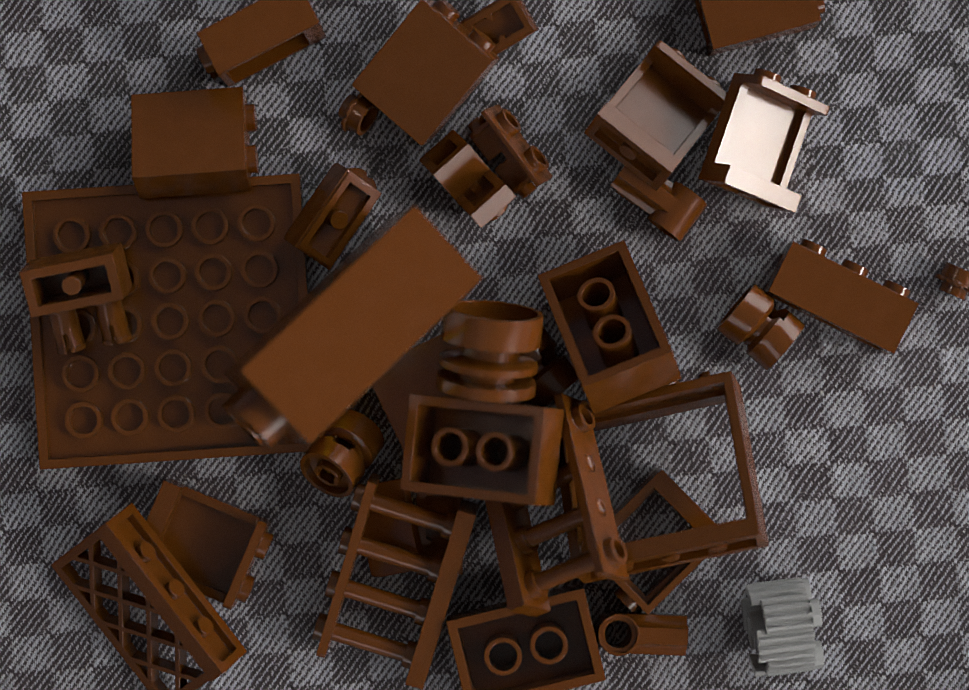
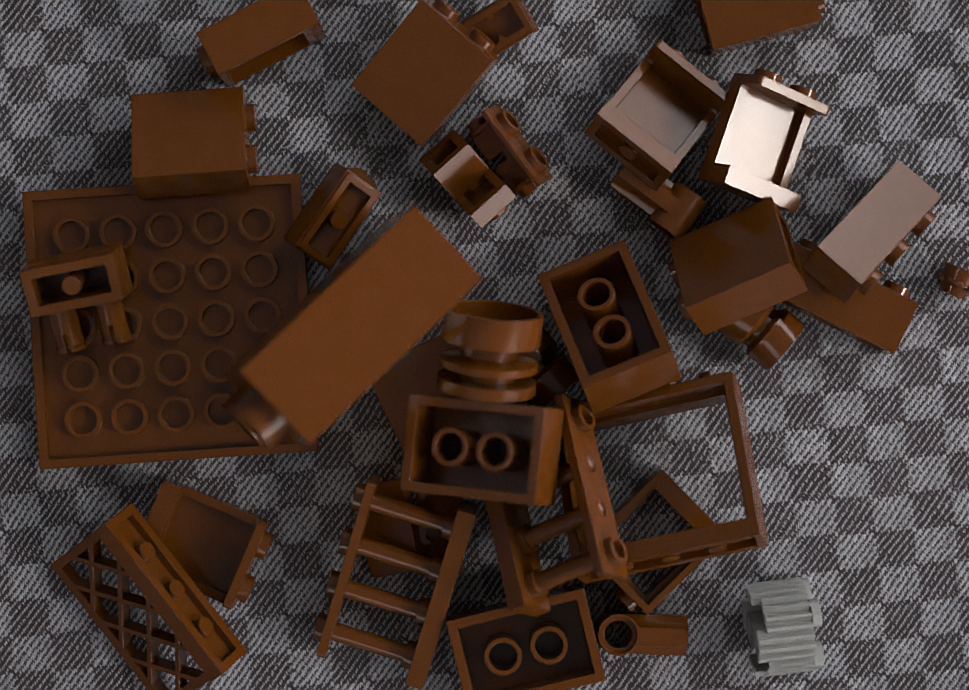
reddish brown wheel [300,409,384,498] -> none
reddish brown plate [338,93,379,136] -> none
none -> reddish brown brick [668,197,808,335]
none -> brick [802,160,942,304]

